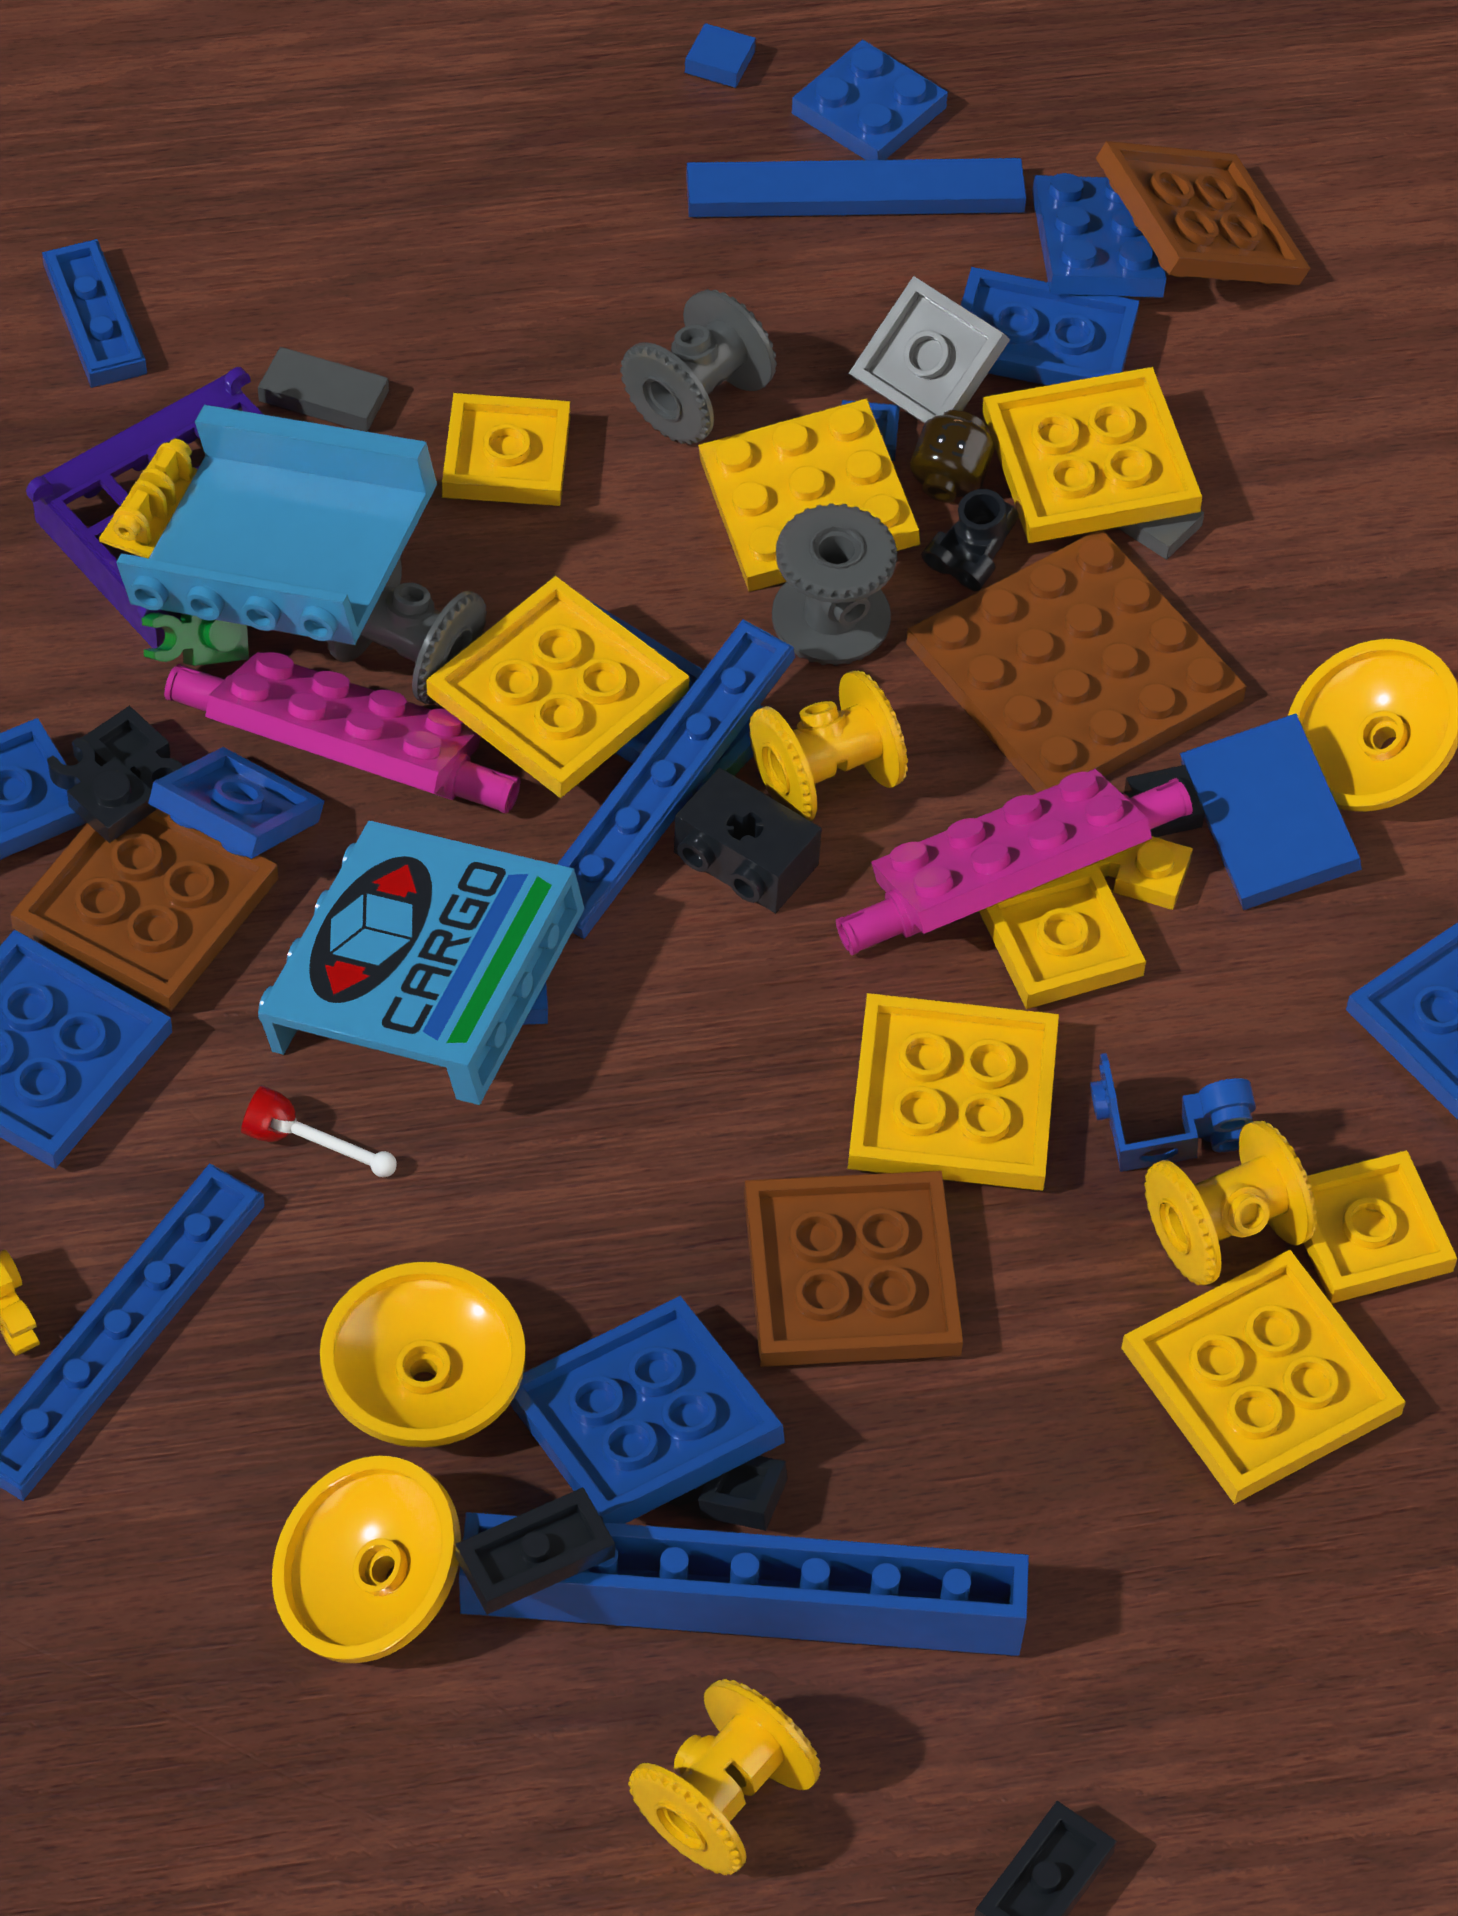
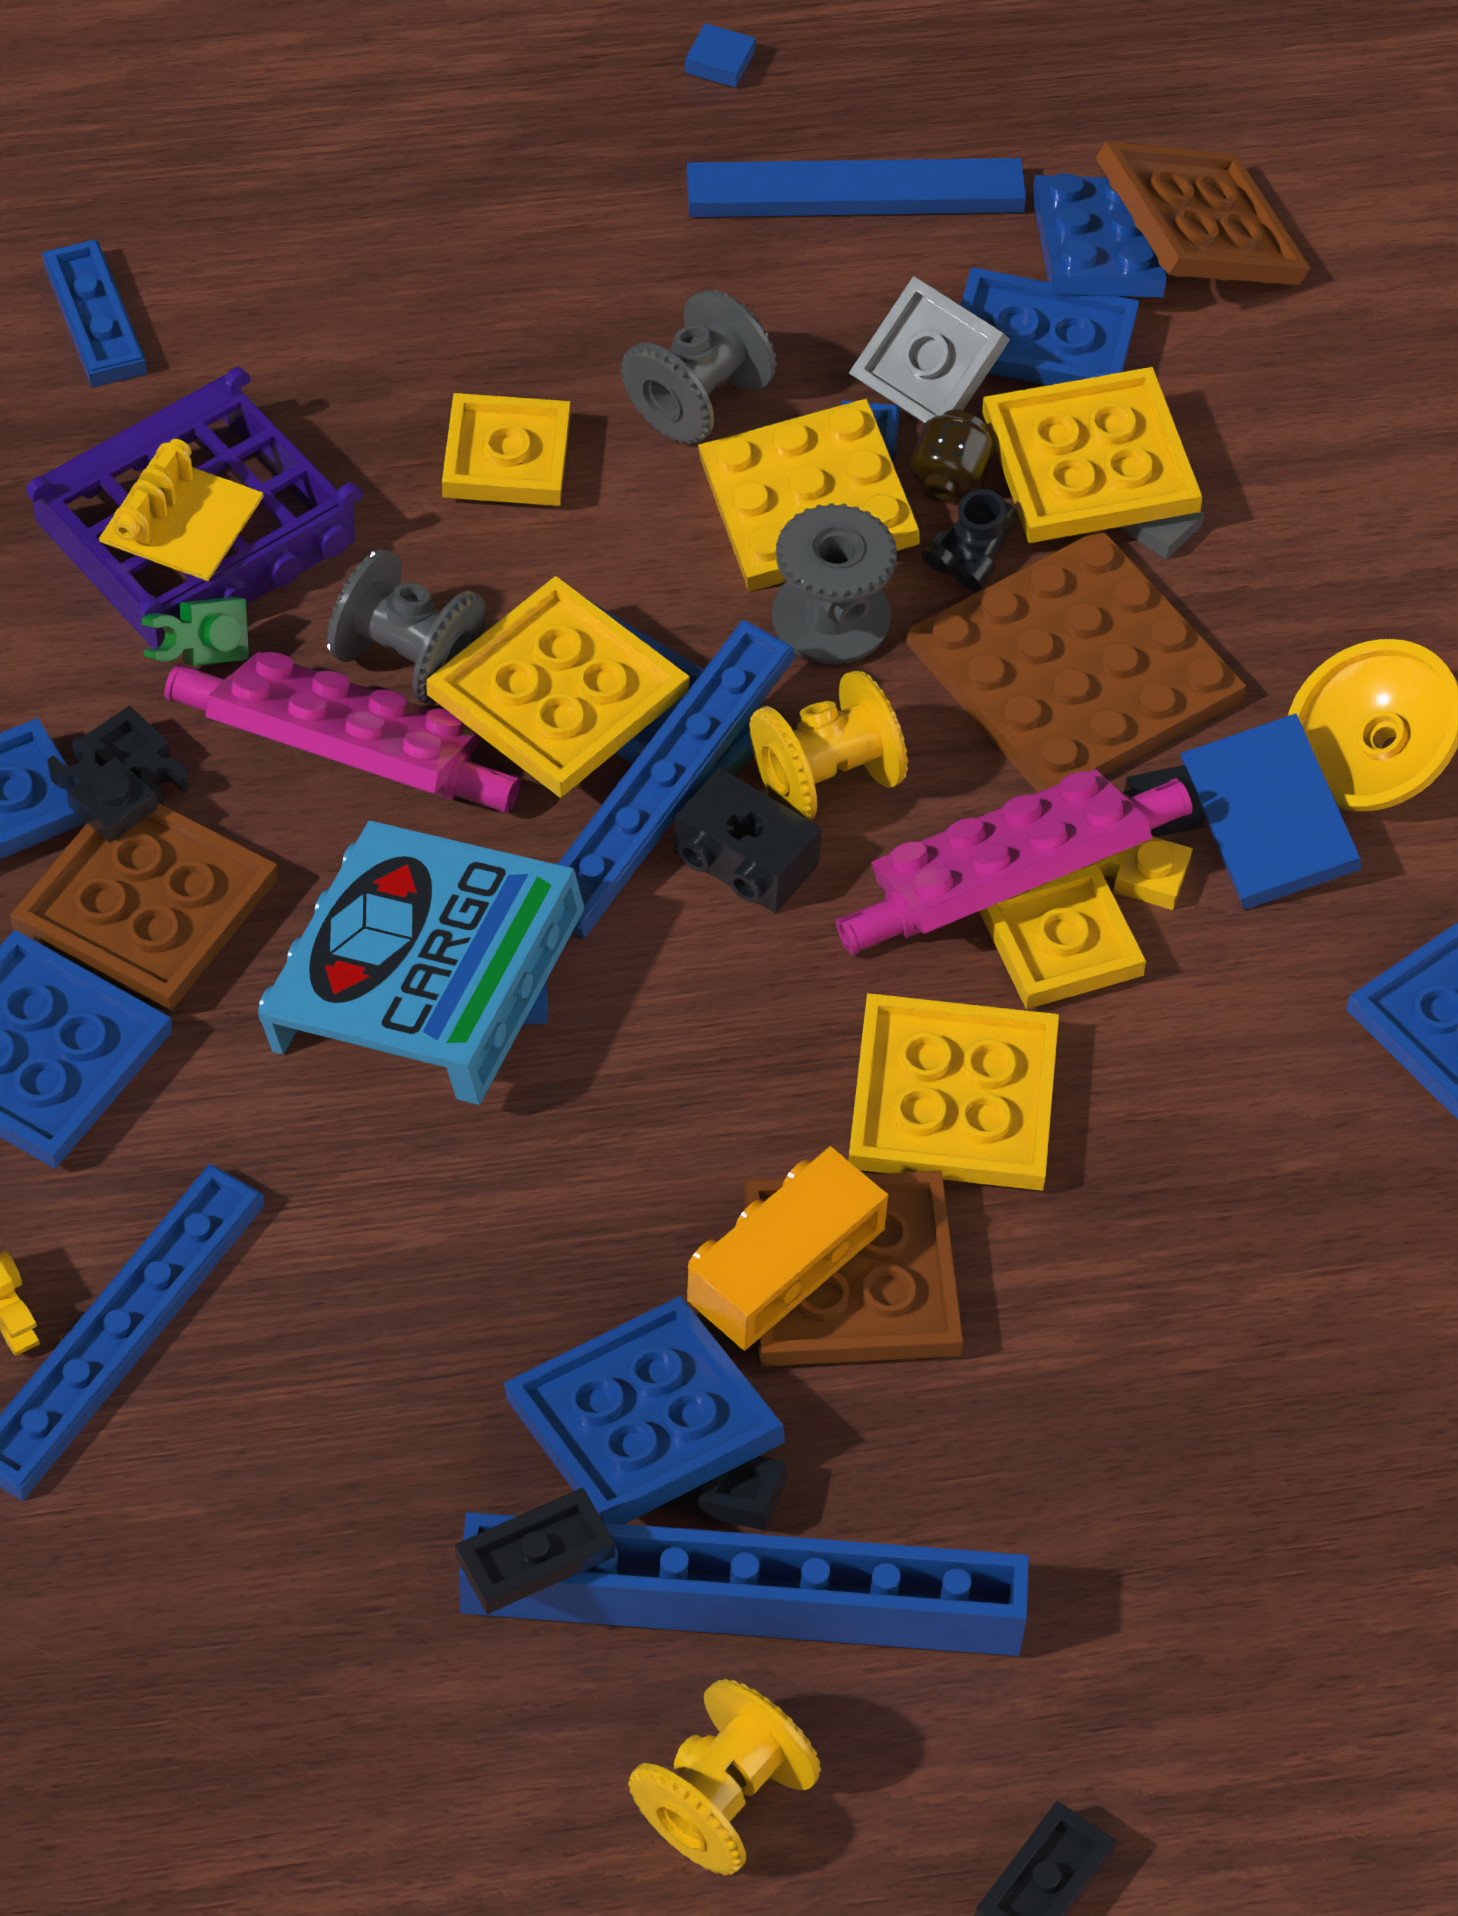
dark azure panel [116,405,437,645] -> none
blue plate [148,747,325,859] -> none
hinge [241,1085,397,1178] -> none
dark grey tile [258,347,389,432] -> none
yellow dish [272,1456,461,1663] -> none
yellow dish [320,1262,525,1447] -> none
blue plate [792,39,948,160] -> none
blue piece [1090,1053,1256,1172] -> none
yellow plate [1121,1250,1406,1504] -> none
yellow hose [1144,1121,1317,1285] -> none
yellow plate [1303,1150,1457,1304] -> none
none -> light orange brick [687,1146,888,1351]

